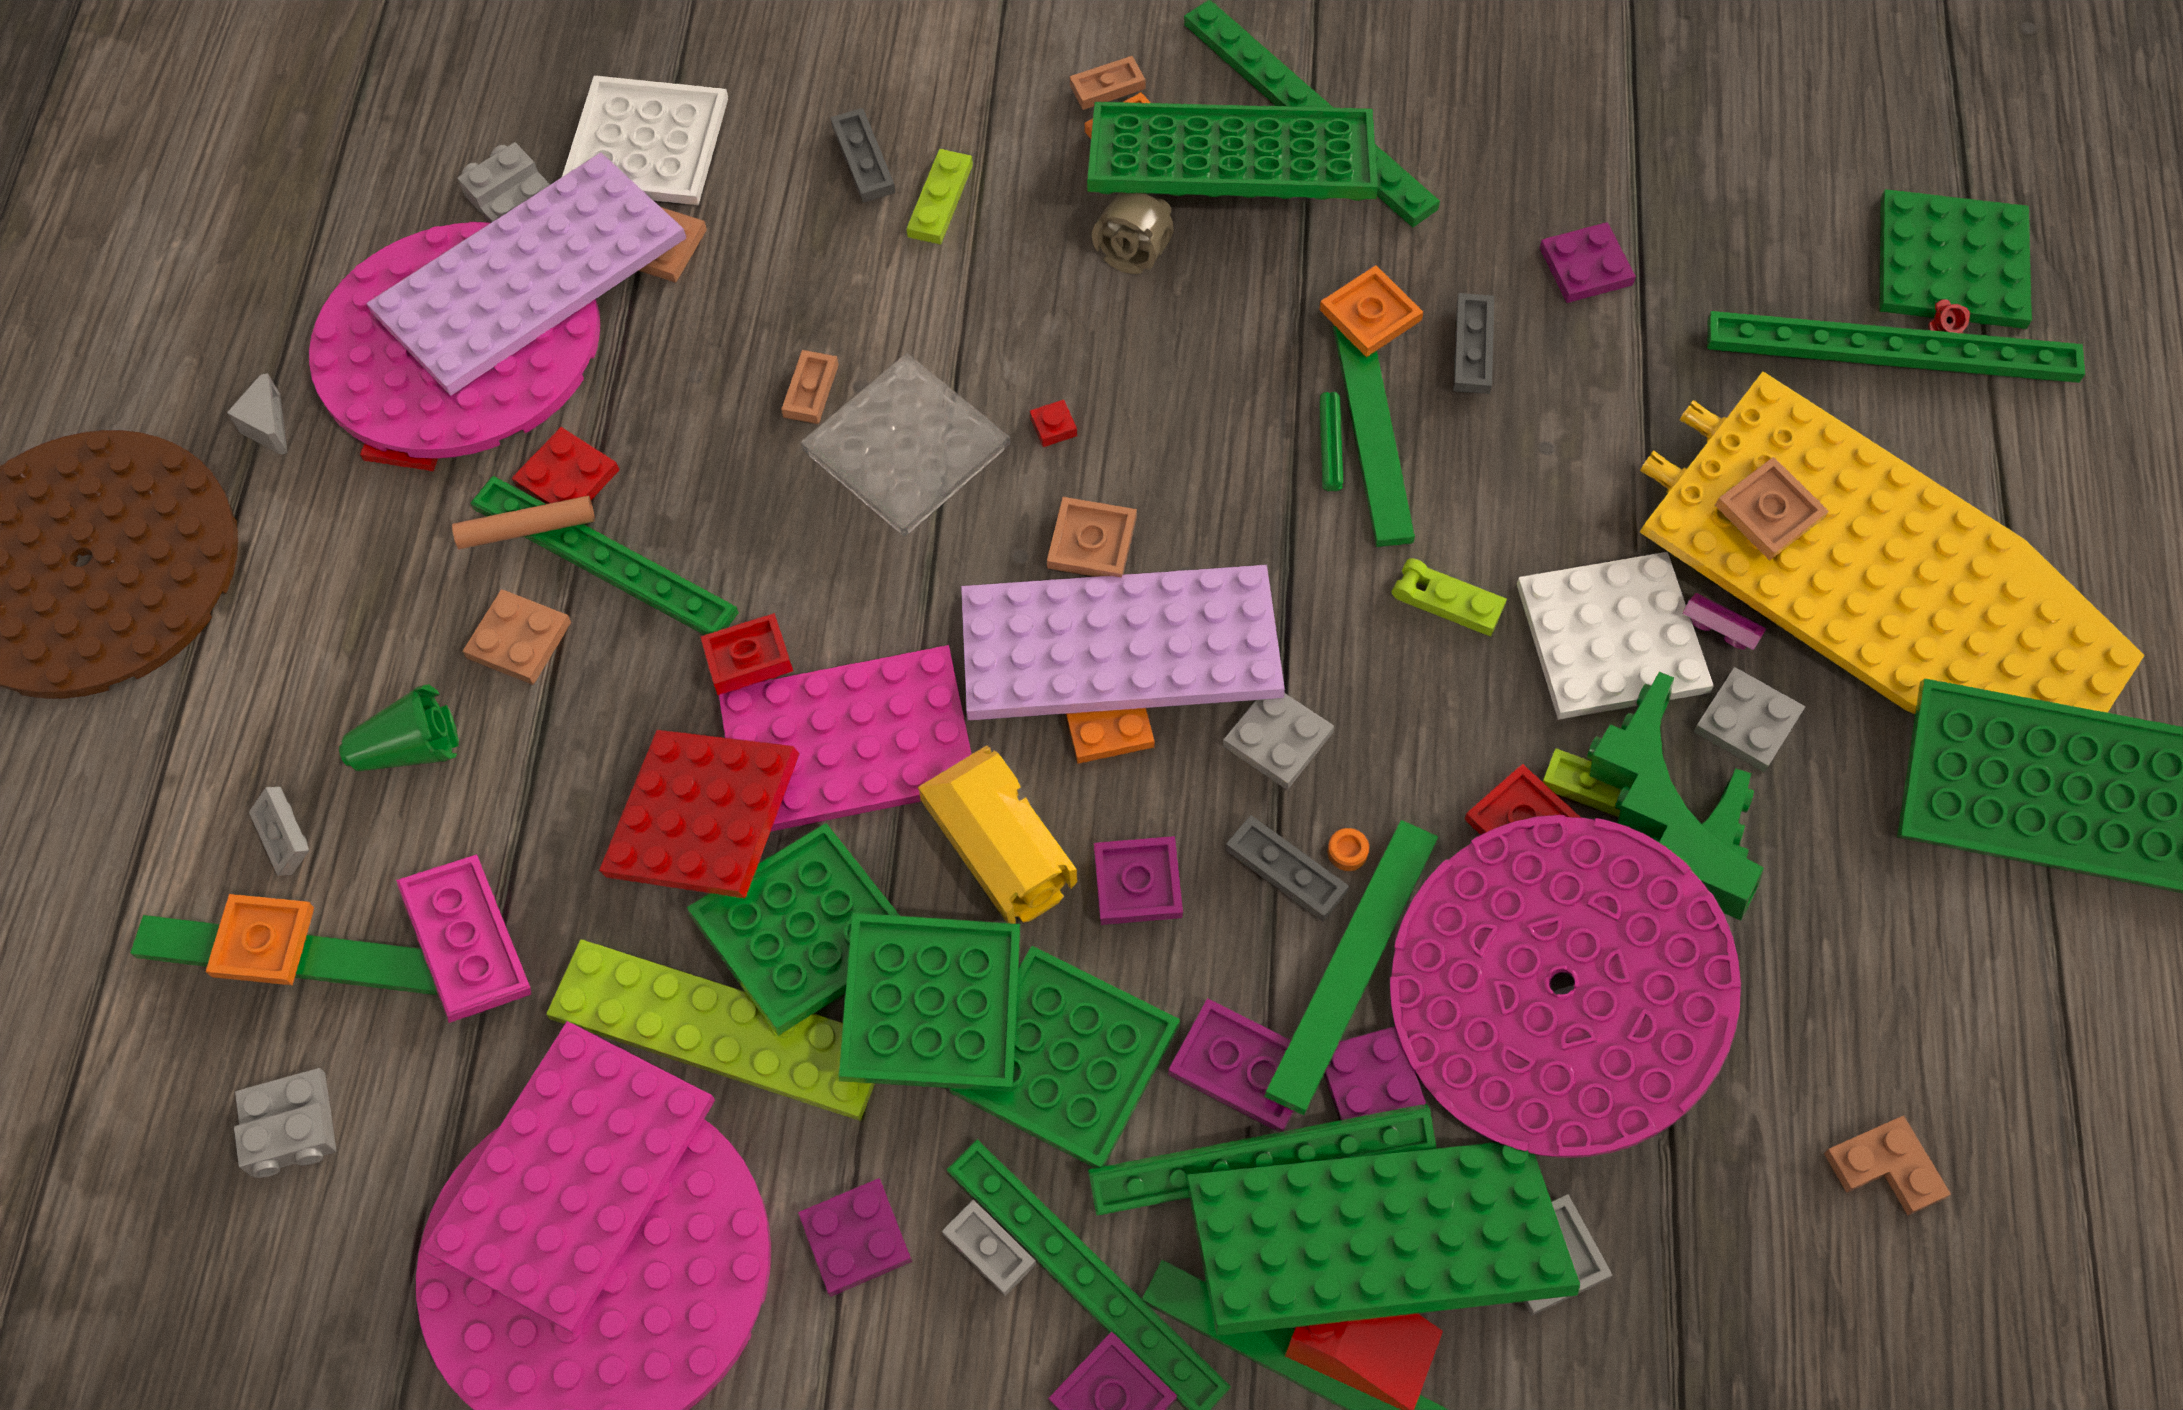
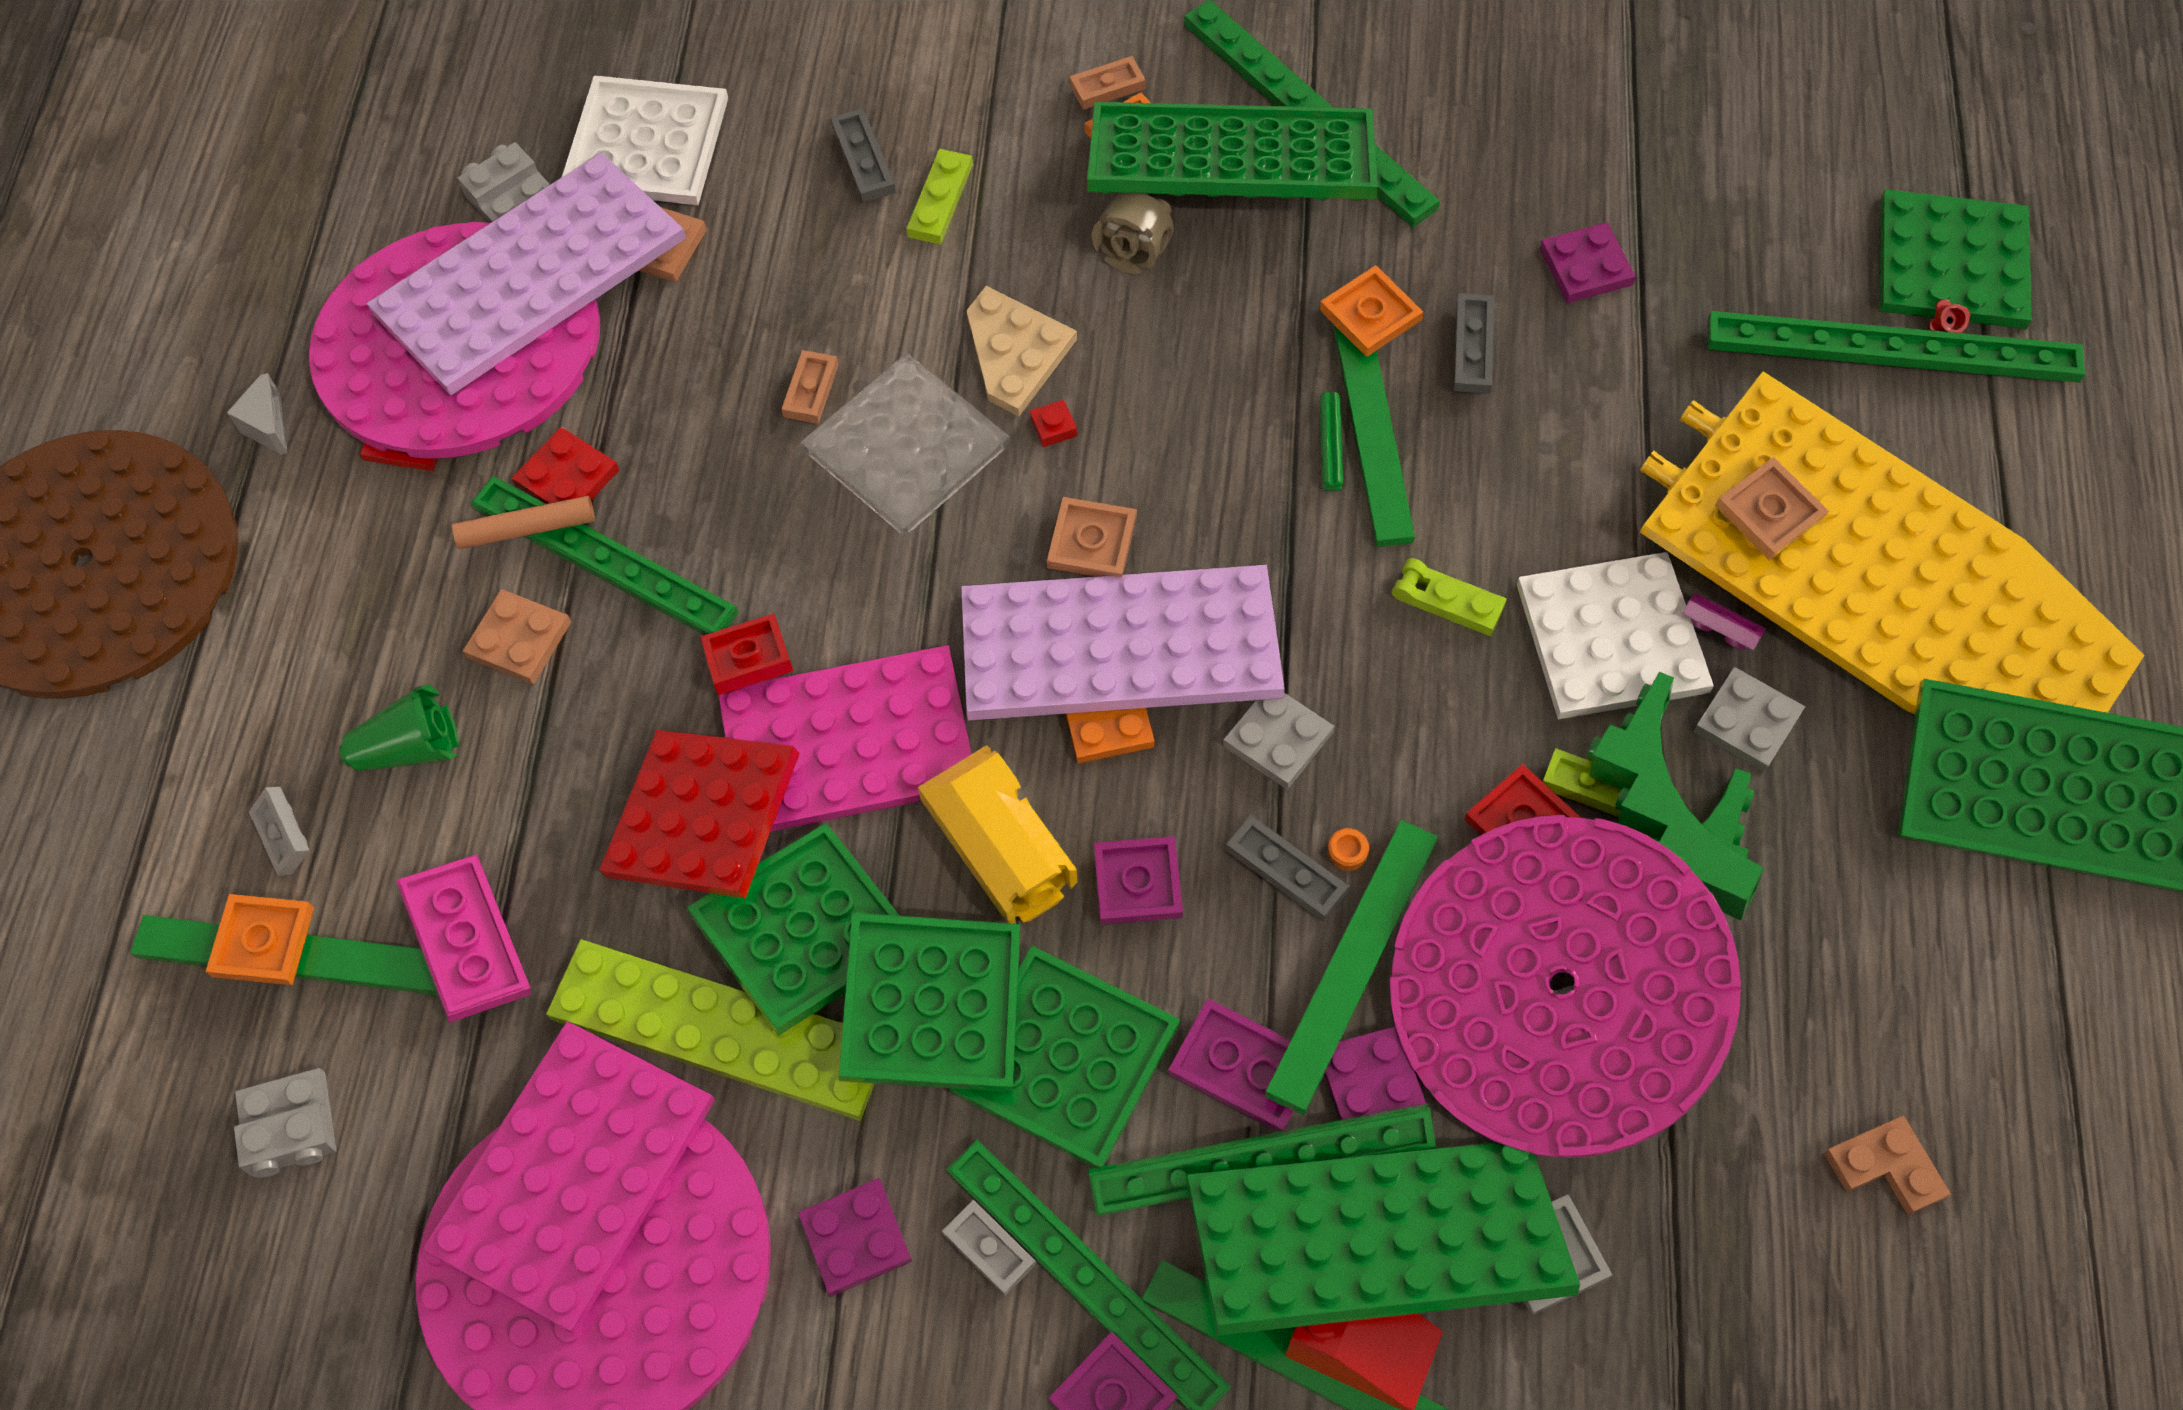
none -> tan plate [967,286,1077,417]

